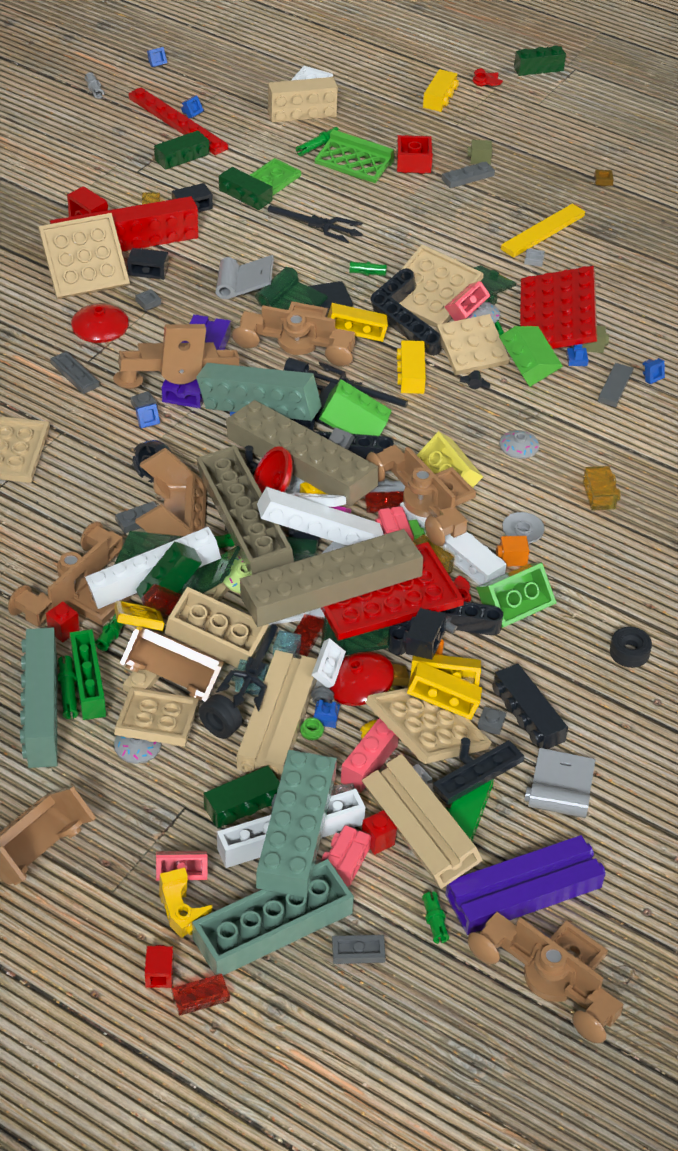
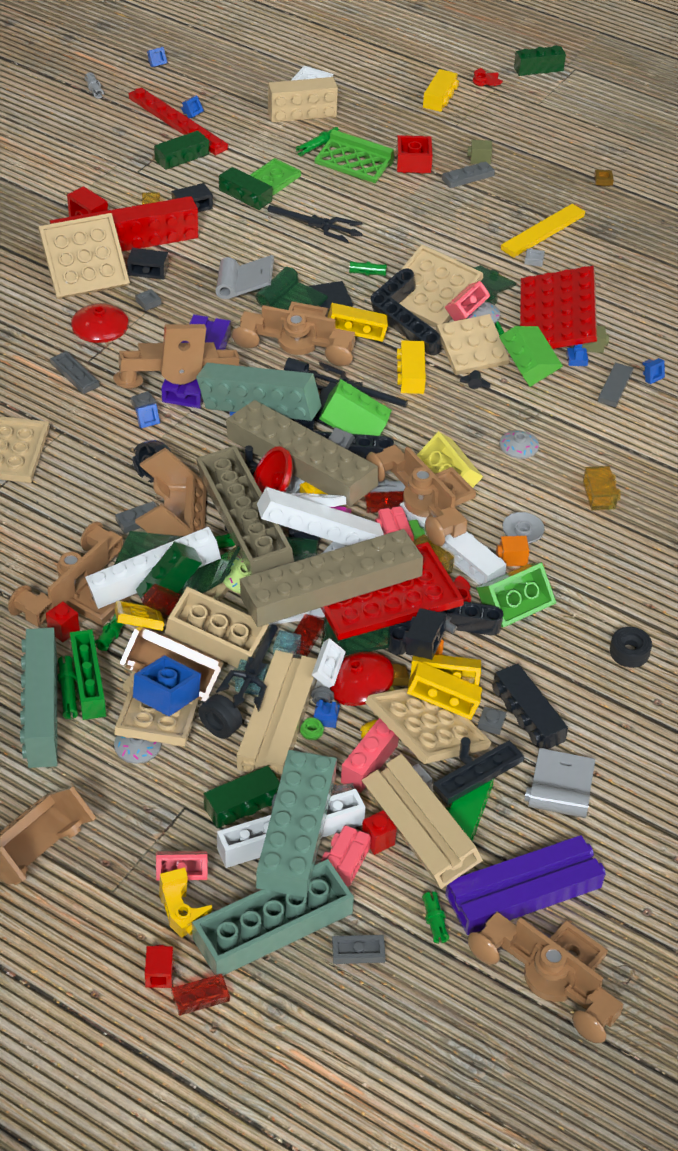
none -> blue brick [133,655,201,716]

